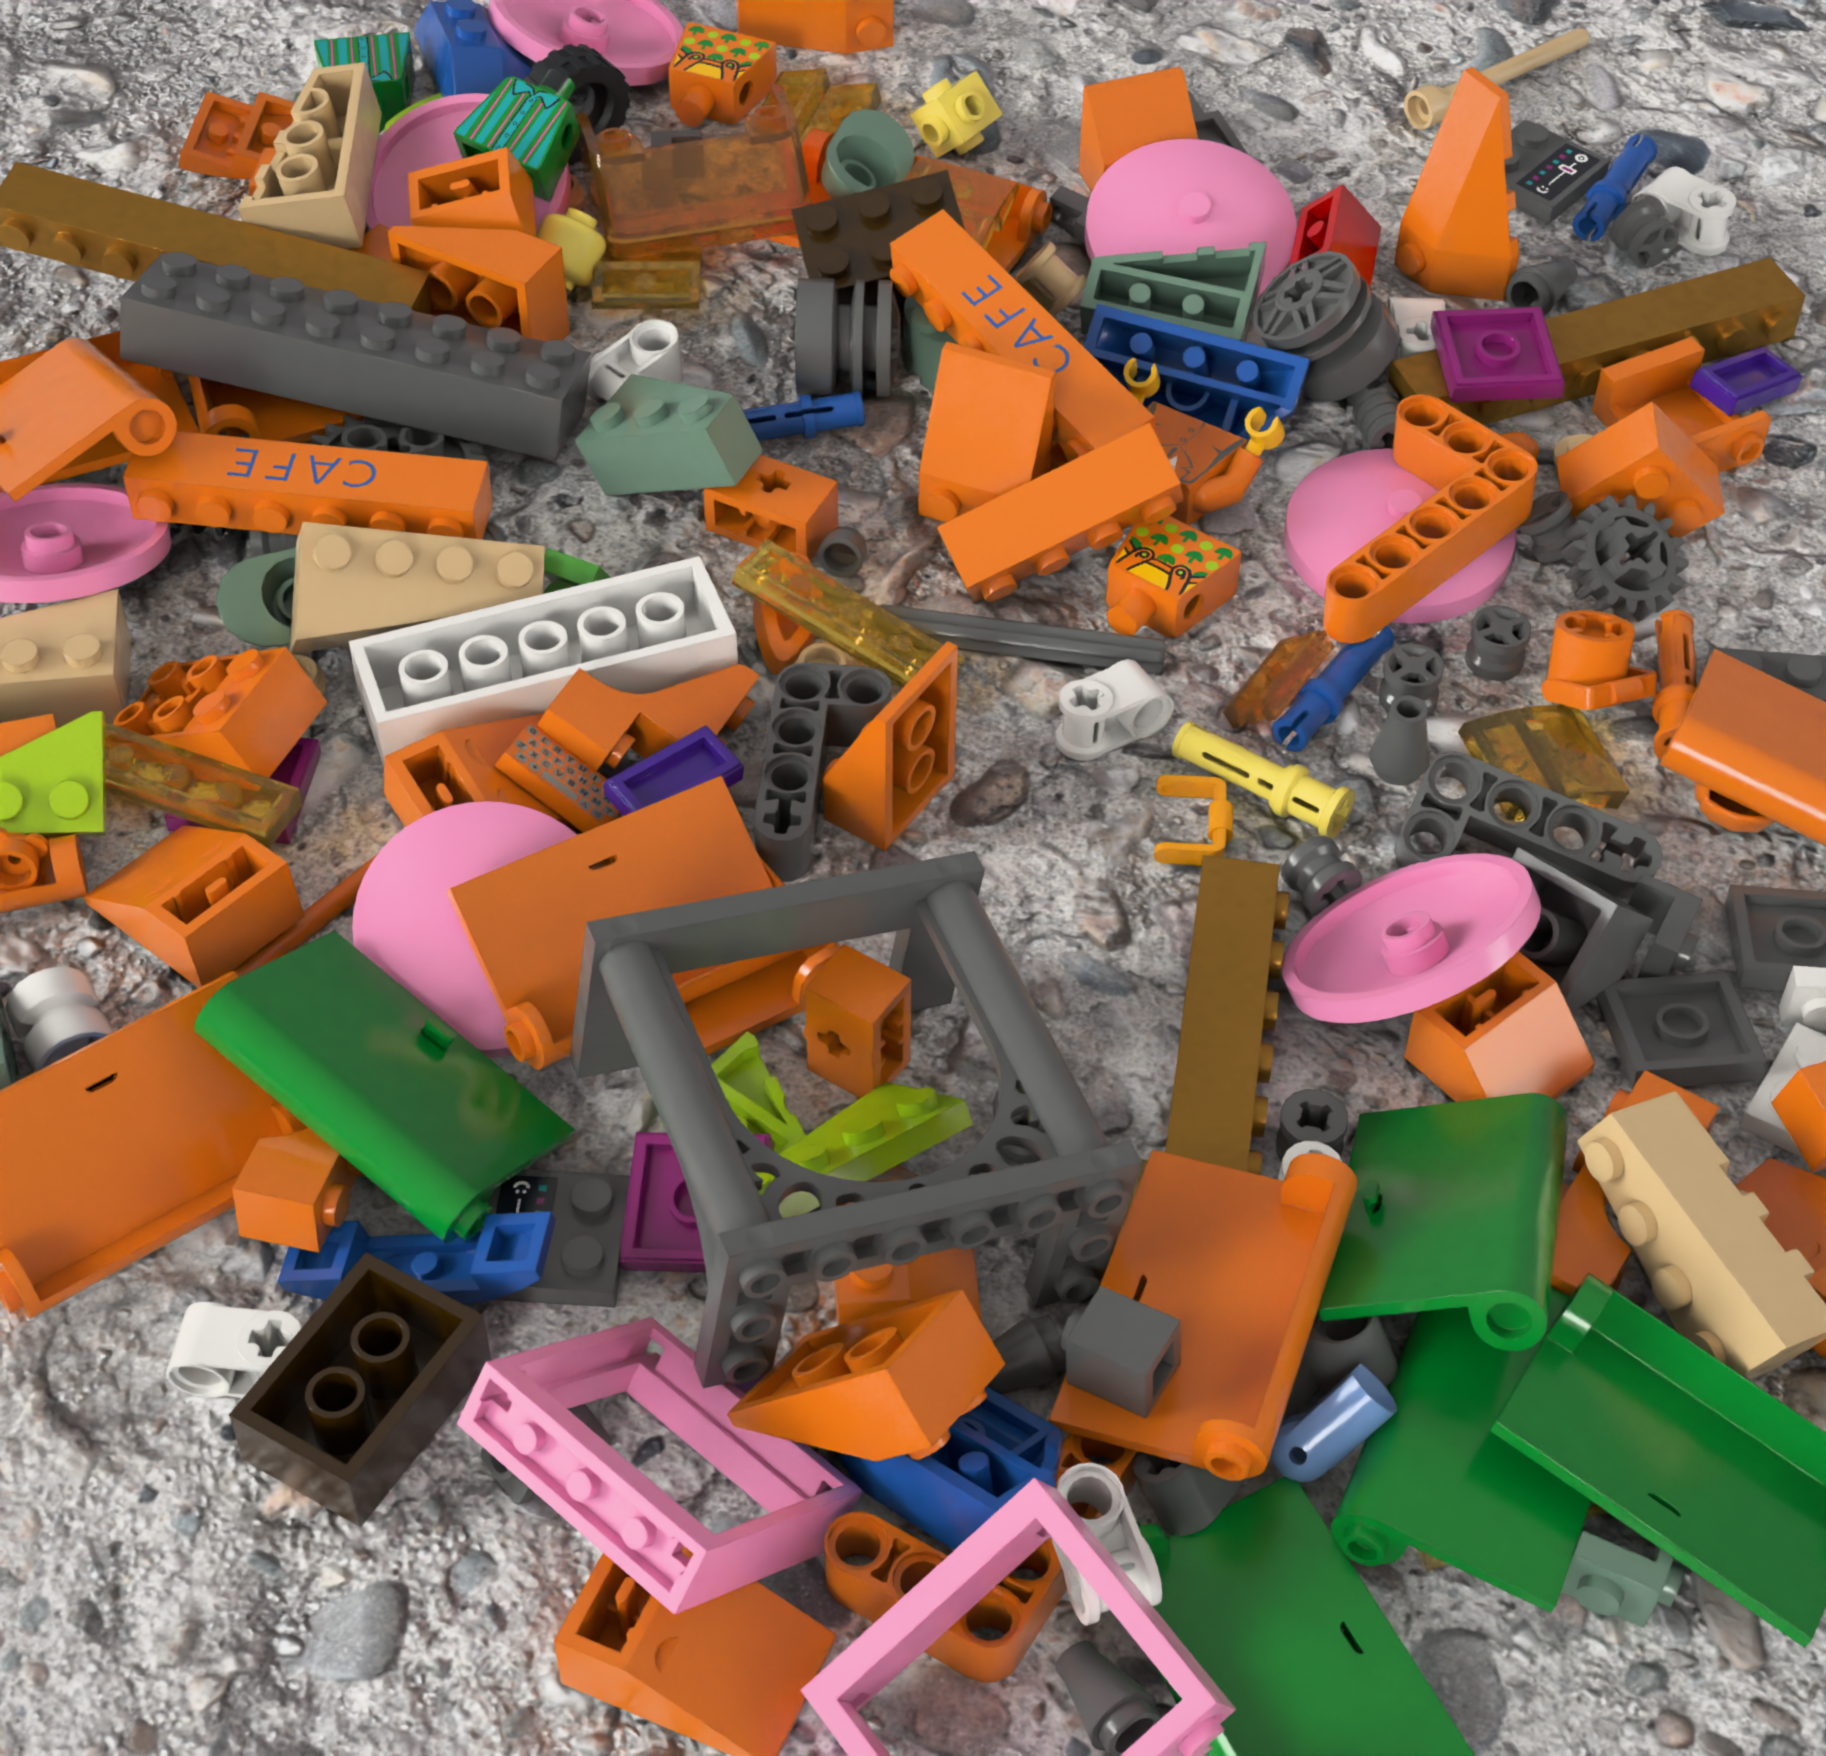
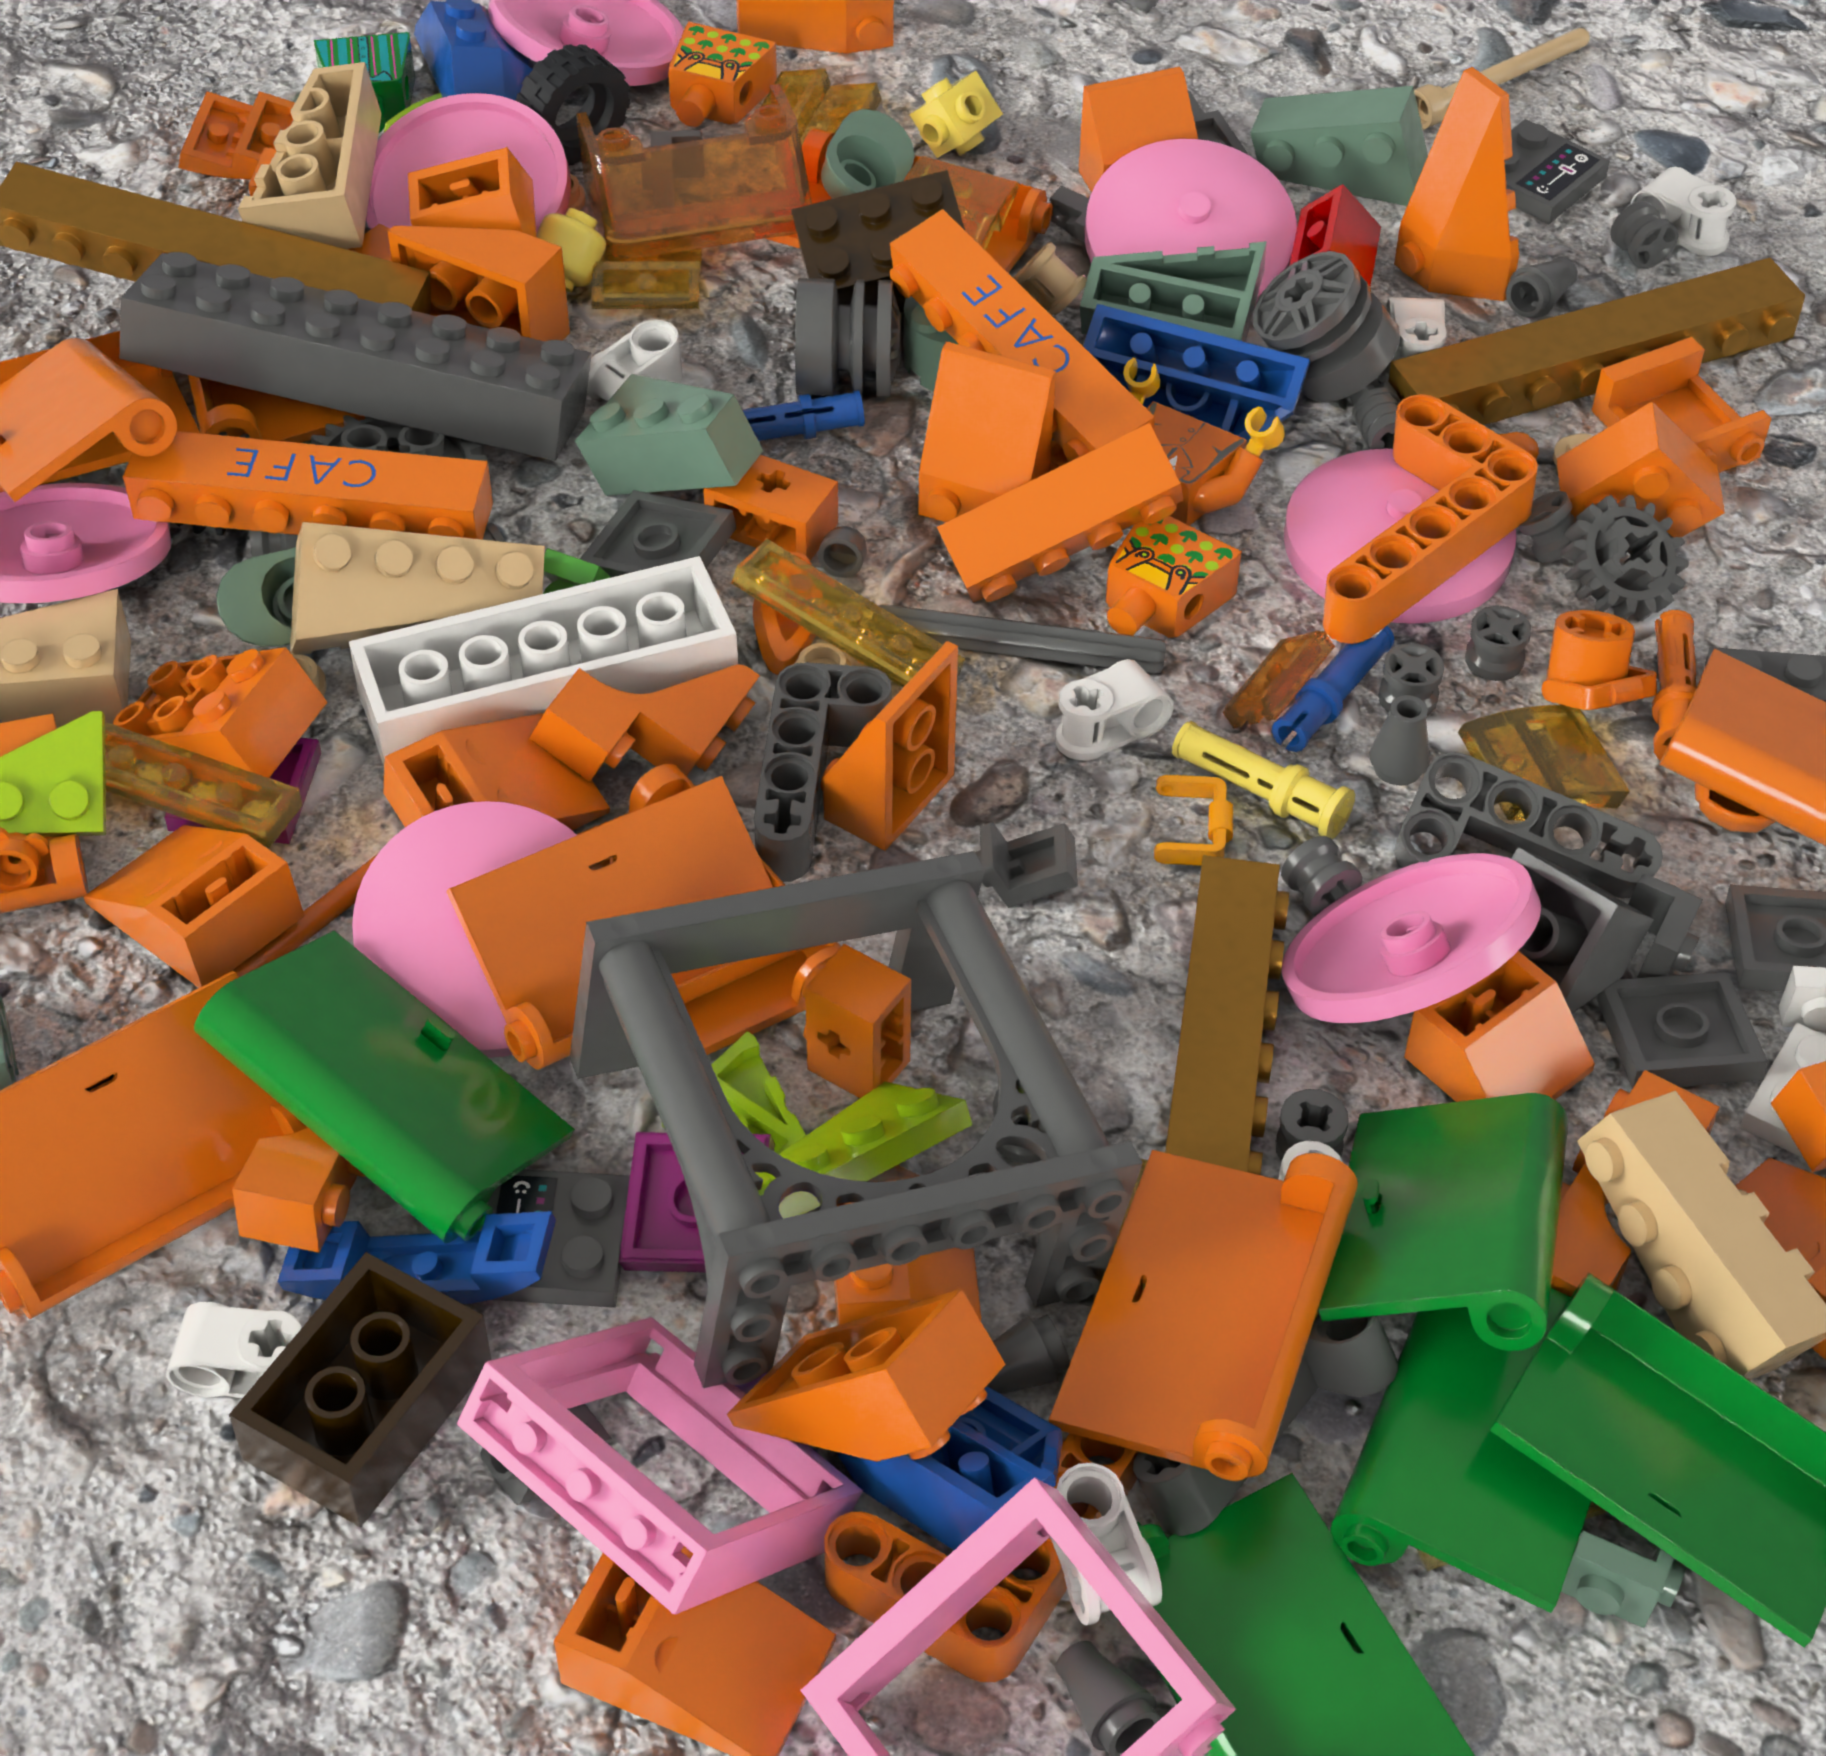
white wheel [5,966,113,1073] -> none
green torso [453,69,580,202] -> none
orange tile [495,721,619,833] -> none
dark purple tile [604,725,744,816] -> none
dark grey brick [1060,1286,1181,1418] -> none
medium blue piece [1271,1363,1397,1483] -> none
magenta tile [1430,307,1565,402] -> none
blue pin [1572,134,1658,242] -> none
dark purple tile [1689,346,1803,417] -> none
none -> dark grey plate [580,490,737,577]
none -> dark grey bracket [975,822,1078,908]
none -> sand green wedge [1250,86,1428,206]

